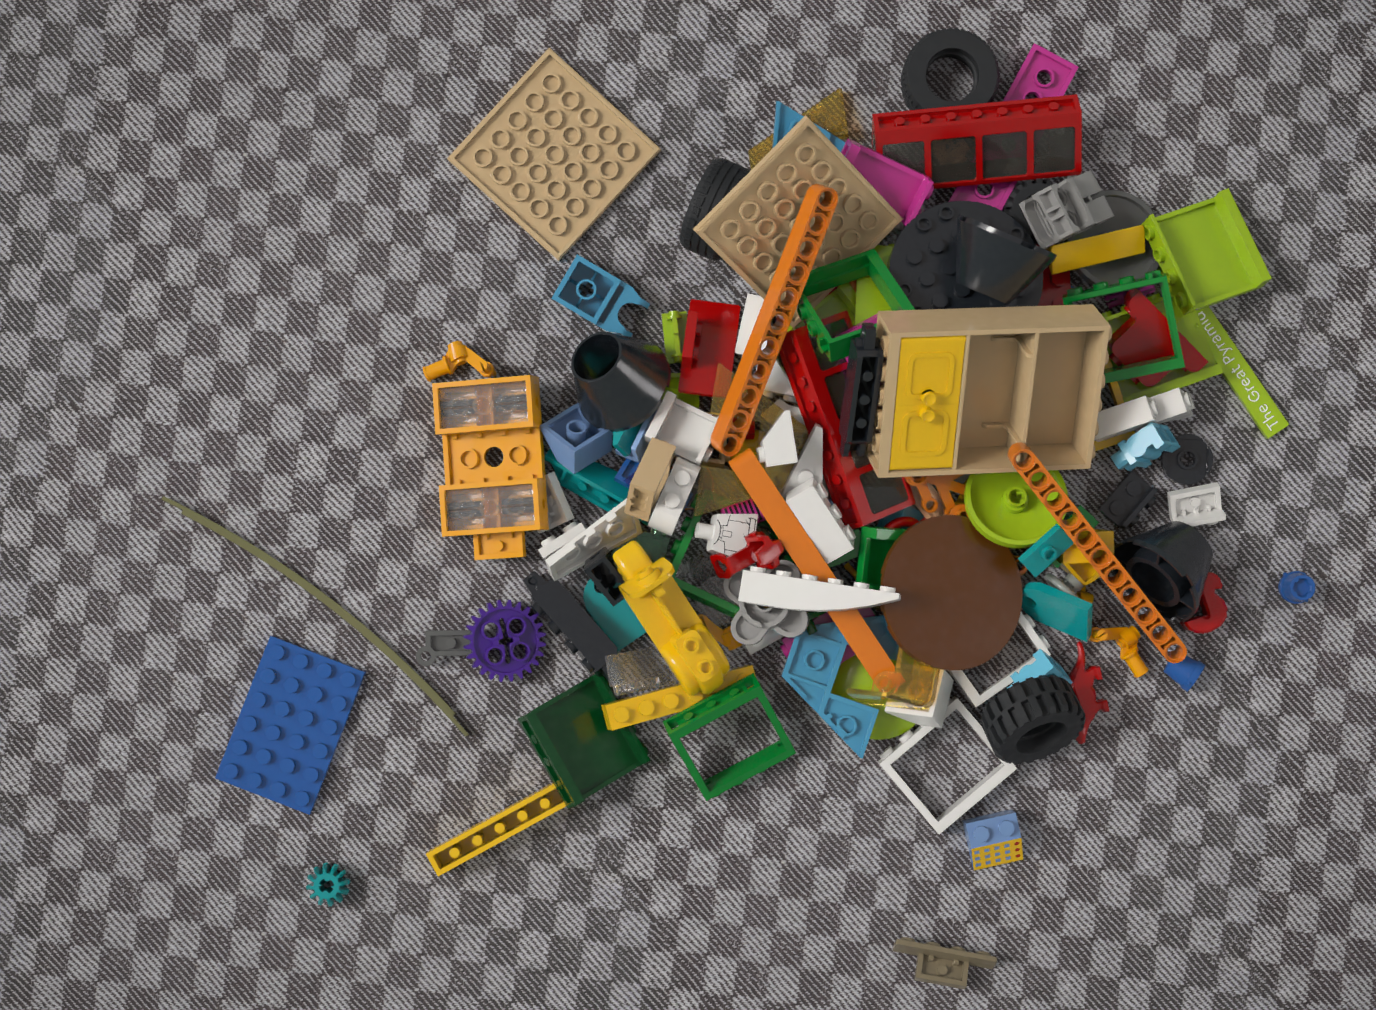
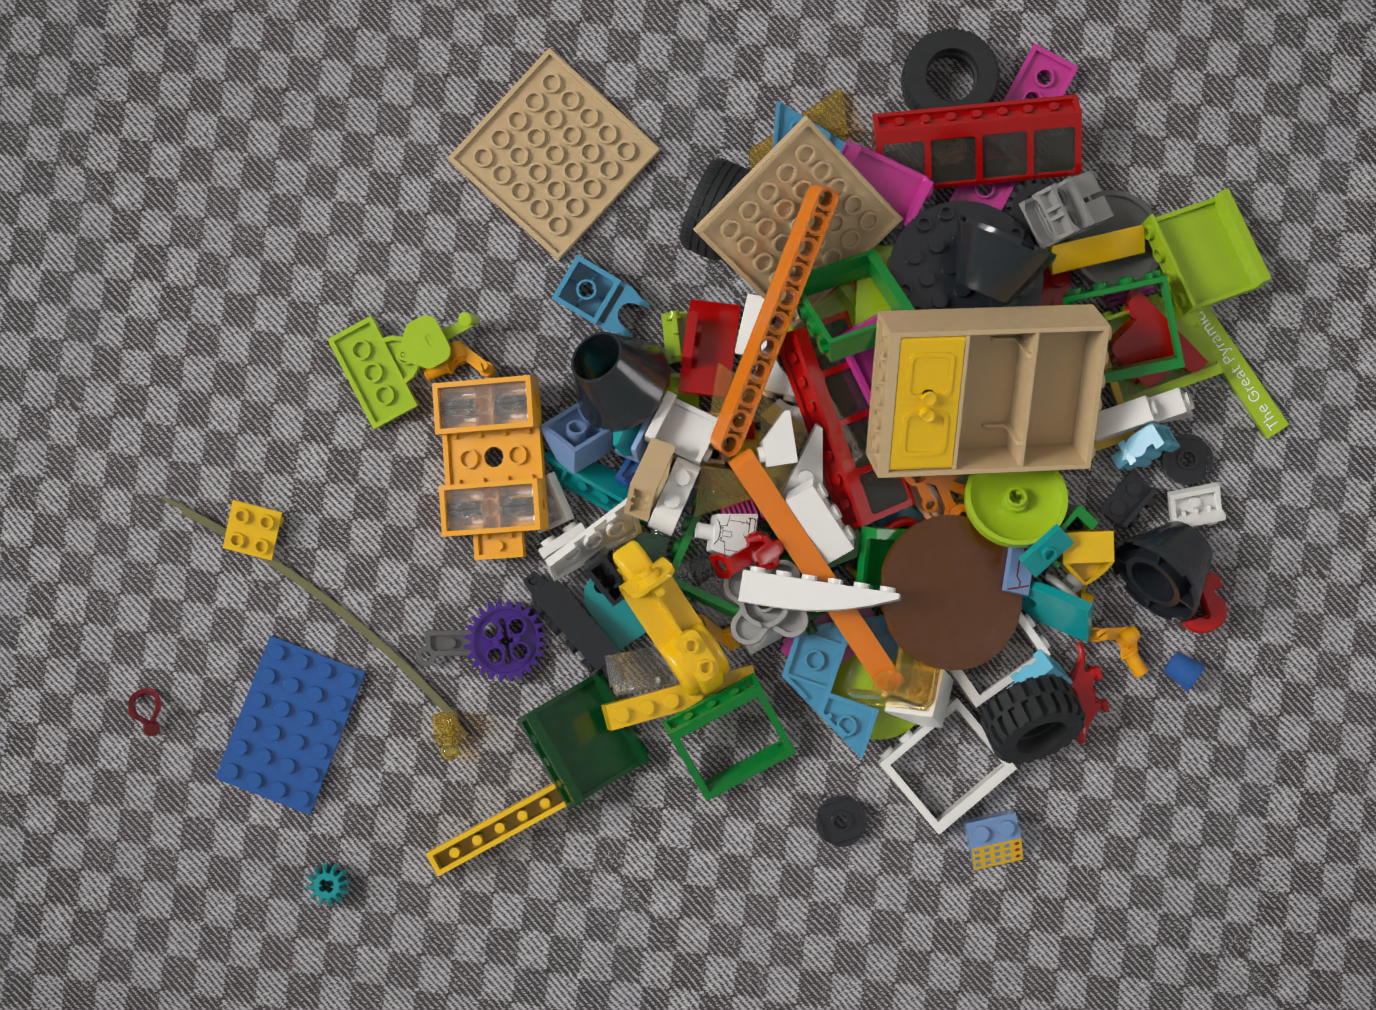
black hinge [839,323,884,457] -> none
dark tan bracket [893,937,997,989] -> none
orange beam [1008,442,1187,663] -> none
blue piece [1278,571,1316,604] -> none
none -> dark red piece [128,688,161,736]
none -> yellow hinge [223,499,284,561]
none -> lime plate [327,312,480,429]
none -> clear yellow piece [432,711,463,761]
none -> black plate [815,795,867,847]
none -> medium blue tile [1002,547,1032,596]

